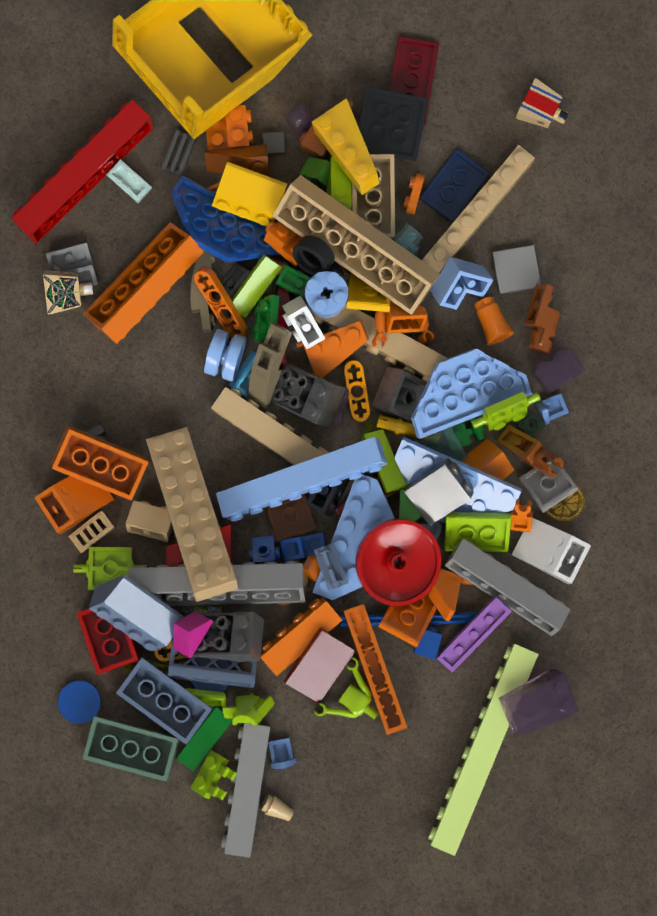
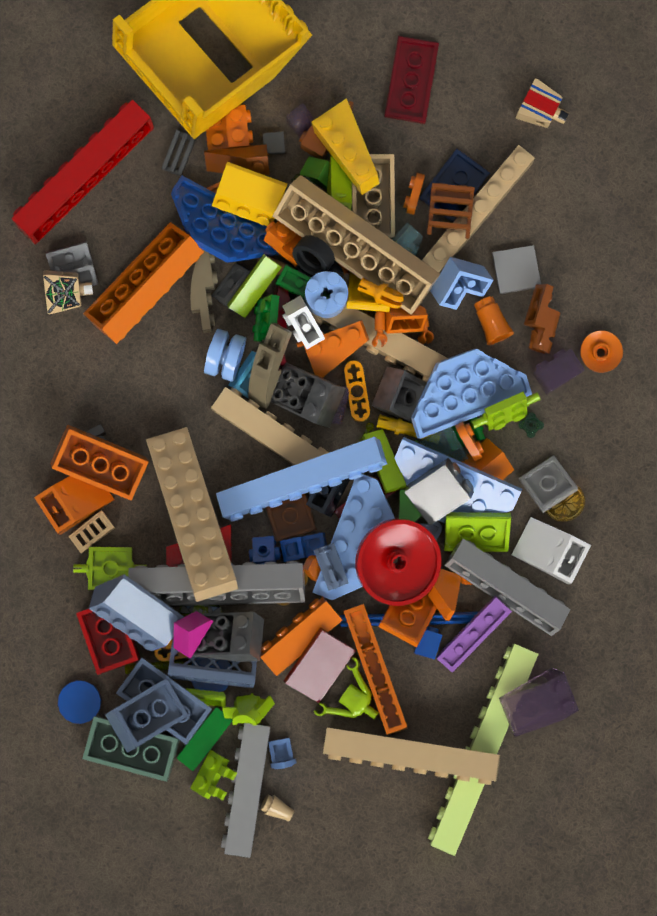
light aqua plate [106,159,152,203] -> none
tan brick [126,501,173,542] -> none
orange beam [194,267,248,339] -> none
black plate [359,87,428,162] -> none
dark orange plate [496,425,564,478] -> none
orange plate [510,499,533,533] -> none
medium blue tile [536,393,569,425] -> none
none -> sand blue slope [105,678,188,753]
none -> tan brick [323,728,500,785]
none -> light orange arm [358,278,404,308]
none -> dark orange plate [427,183,475,239]
none -> orange plate [455,421,485,462]
none -> orange dish [580,331,623,373]

